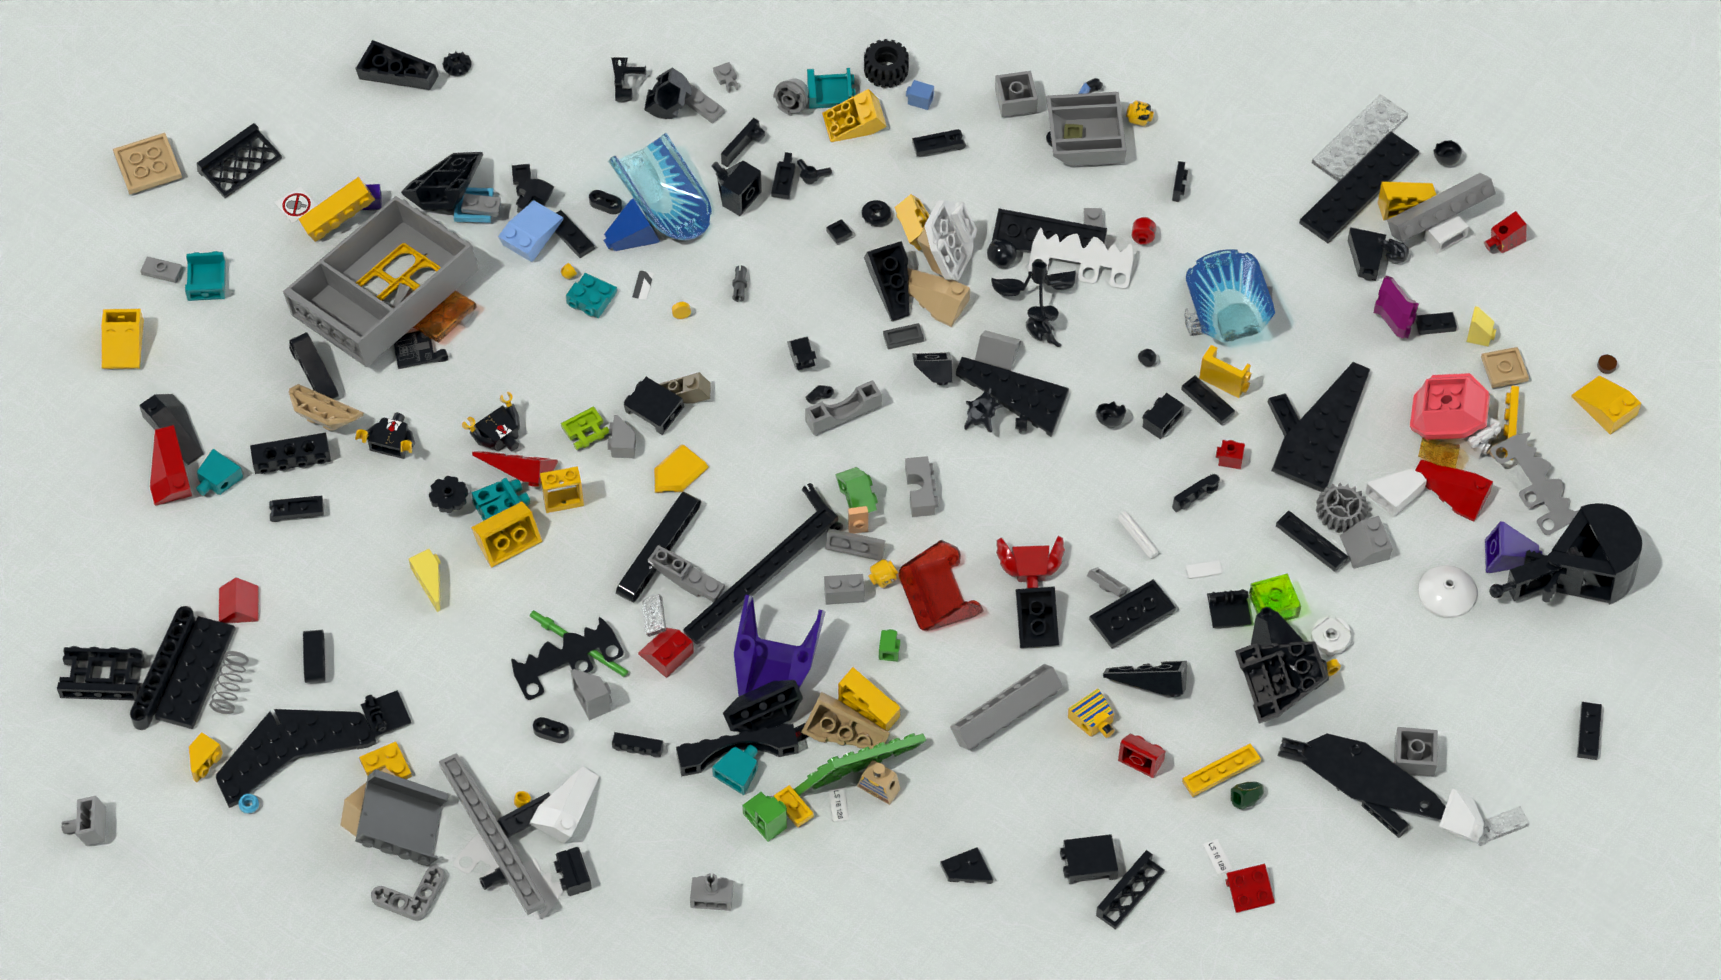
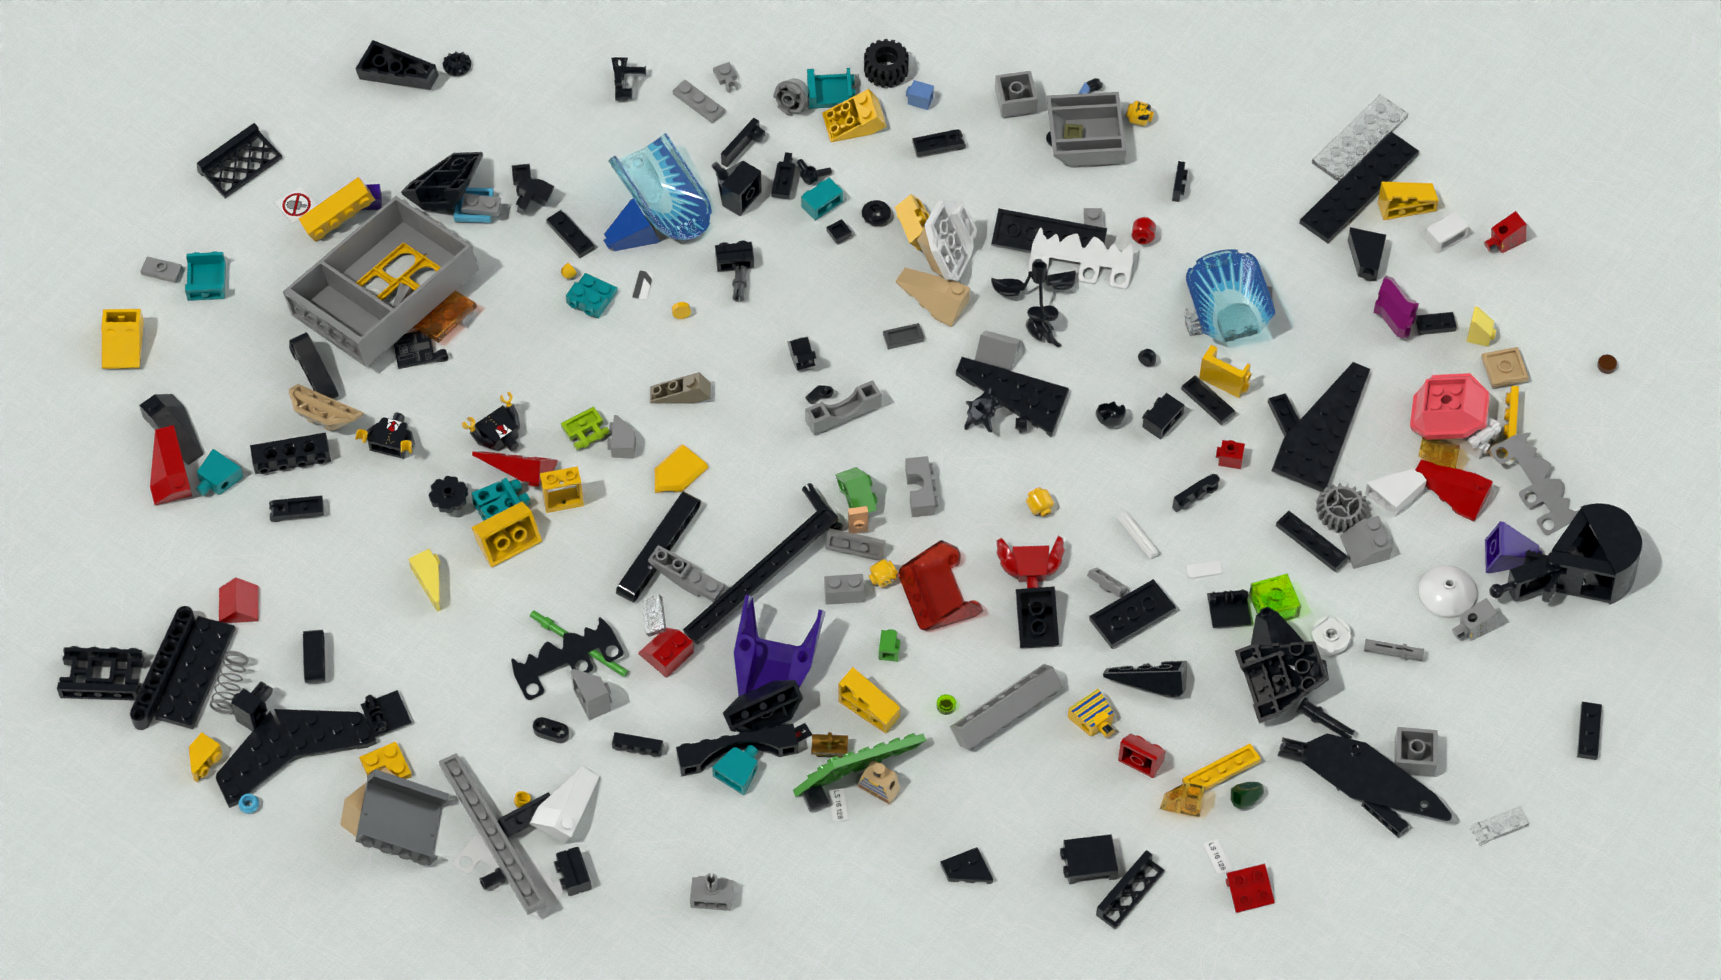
light grey brick [61,796,106,846] -> none
tan plate [113,133,182,195] -> none
light grey beam [371,866,445,921] -> none
light blue slope [498,200,564,262] -> none
black beam [589,190,622,215] -> none
black panel [624,376,684,435] -> none
black brick [644,67,692,119] -> none
bright green brick [742,791,787,842] -> none
yellow plate [773,785,814,828] -> none
tan wedge [801,692,890,749] -> none
black wedge [864,241,909,321] -> none
black slope [912,352,952,385] -> none
black hair [987,238,1017,268] -> none
yellow tile [1326,659,1341,676] -> none
black piece [1377,238,1409,263] -> none
light grey brick [1387,173,1496,242] -> none
black hair [1433,140,1462,165] -> none
white slope [1439,788,1484,843] -> none
yellow slope [1571,375,1642,434] -> none
none -> black brick [231,681,273,731]
none -> black brick [715,240,754,272]
none -> teal brick [801,177,843,221]
none -> black plate [802,785,829,812]
none -> pearl gold hips [811,732,848,757]
none -> clear neon green tile [936,694,956,715]
none -> yellow head [1026,487,1054,517]
none -> clear yellow slope [1160,783,1205,817]
none -> black pin [1296,697,1355,739]
none -> light grey pin [1364,639,1424,661]
none -> light grey torso [1452,598,1497,641]

